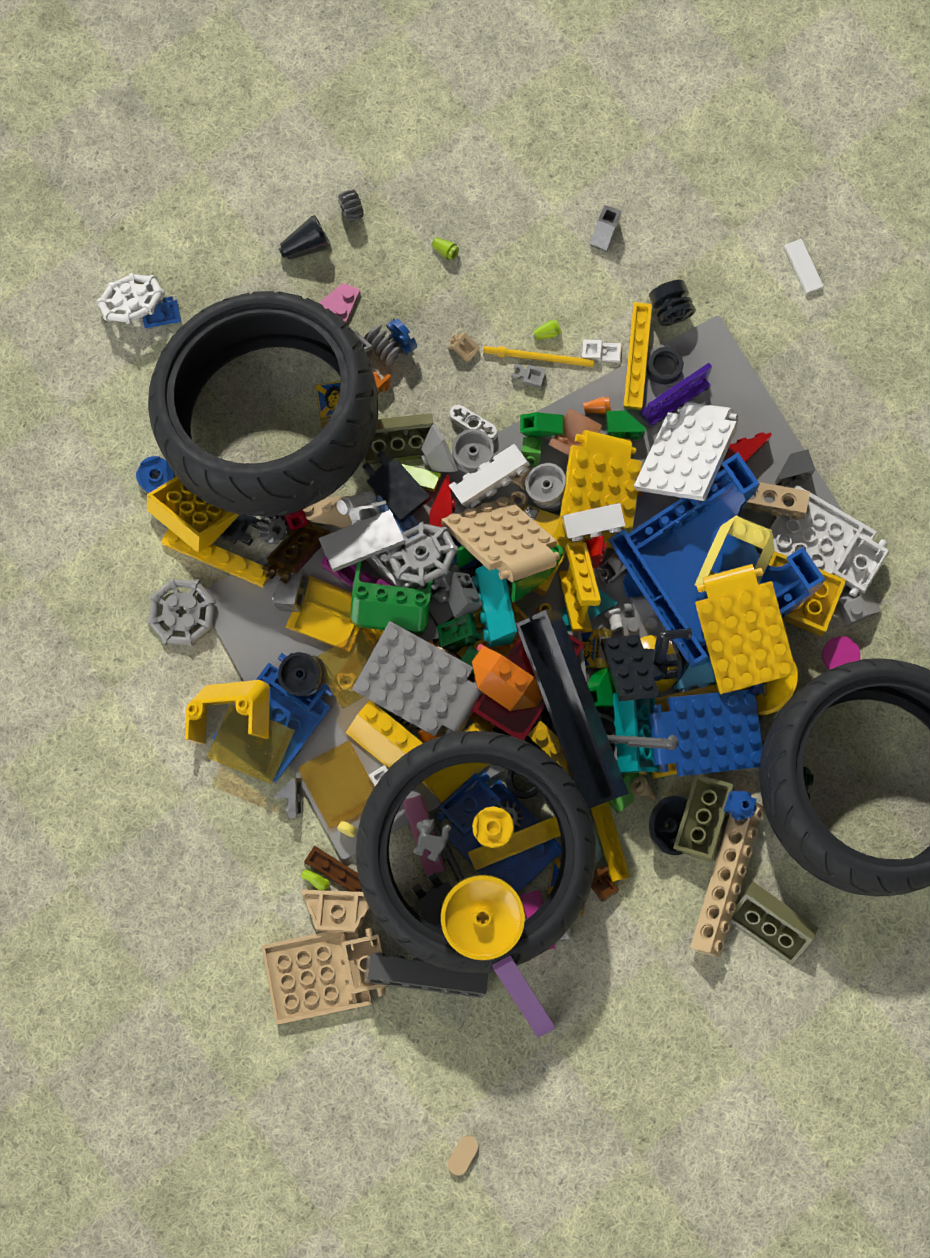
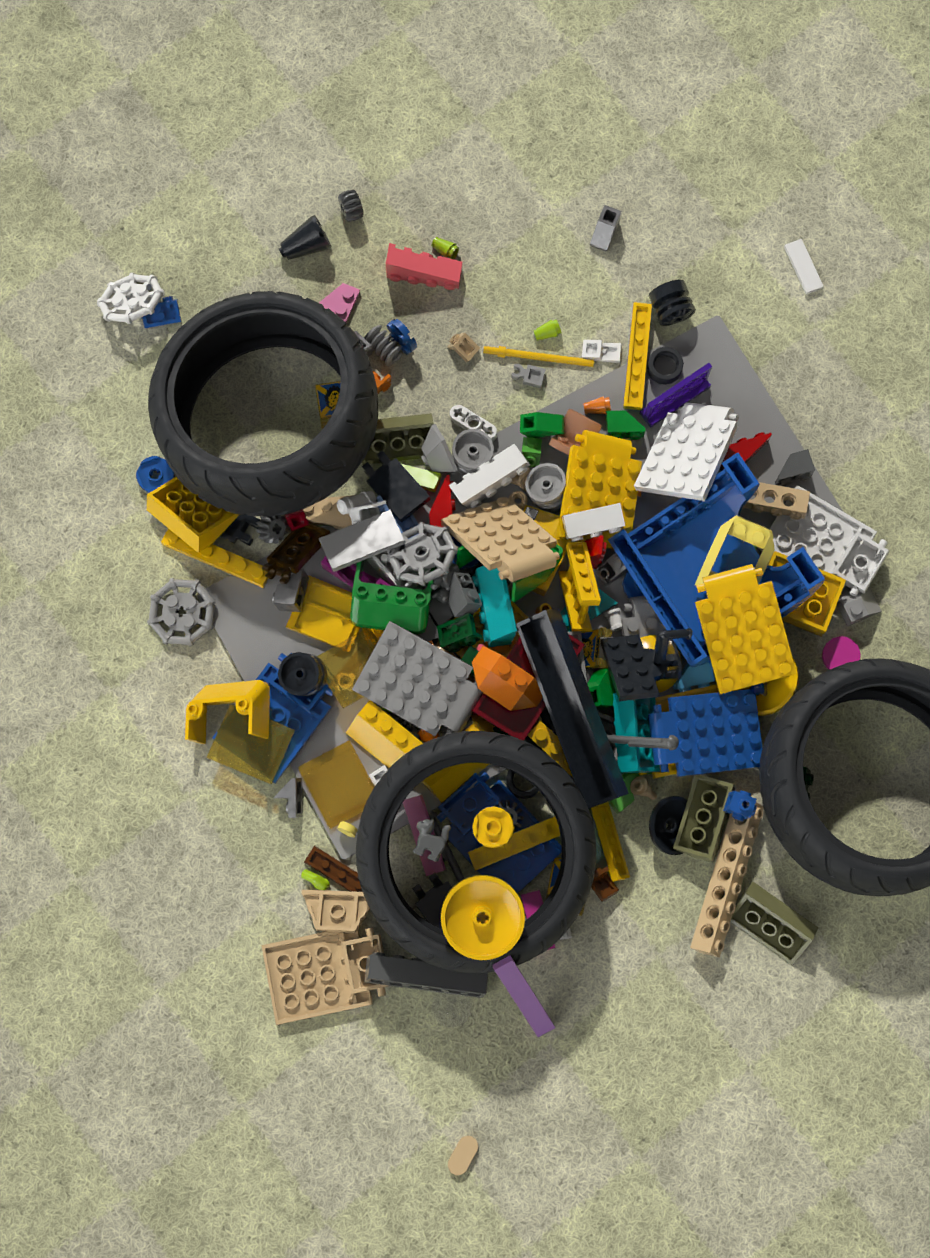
none -> coral wedge [386,243,463,290]

